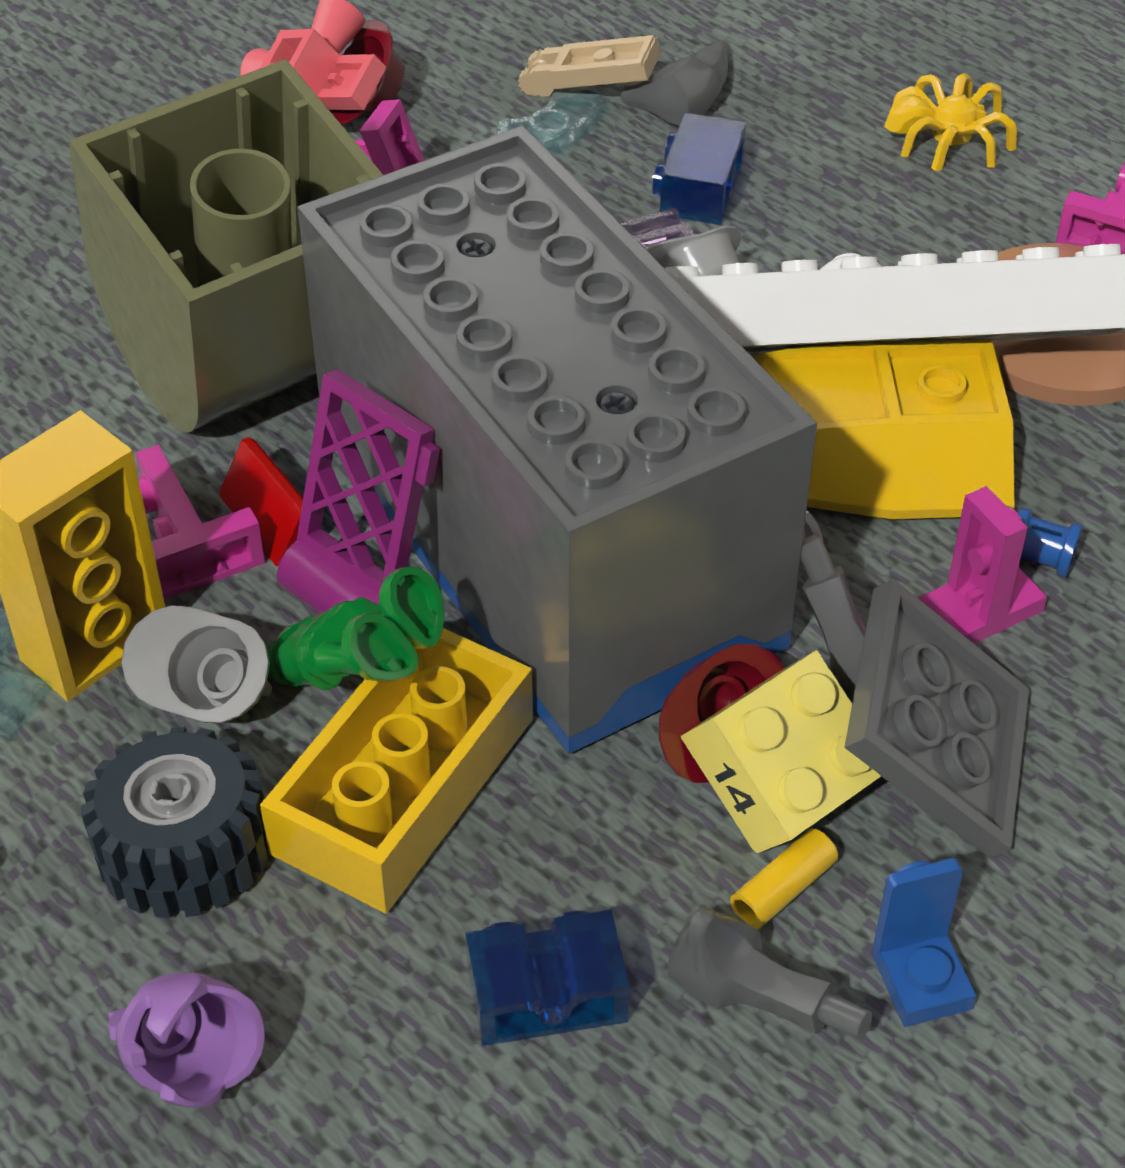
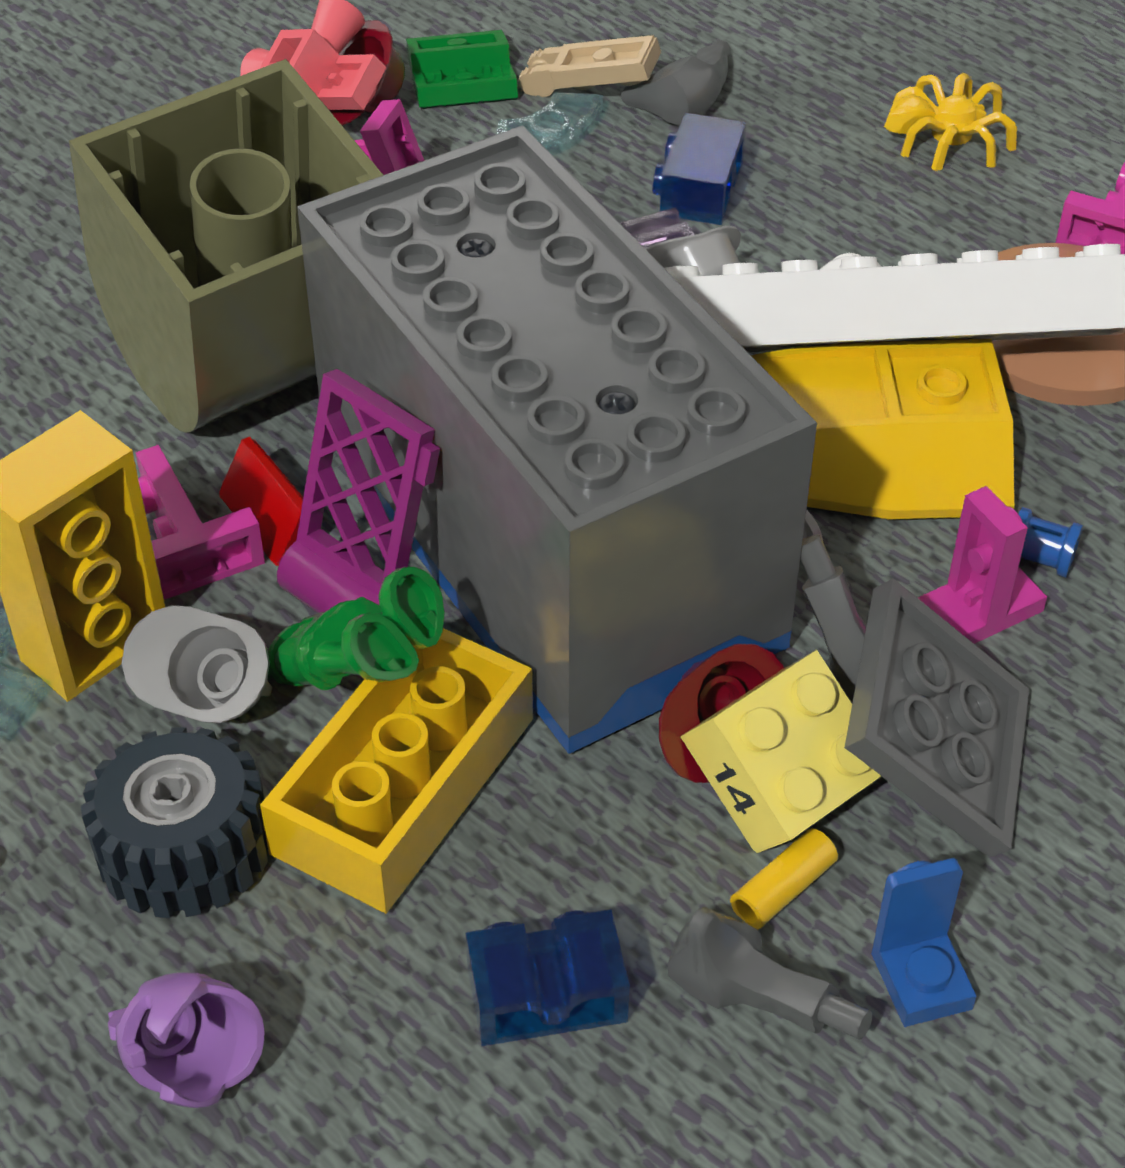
none -> green slope [406,30,518,108]

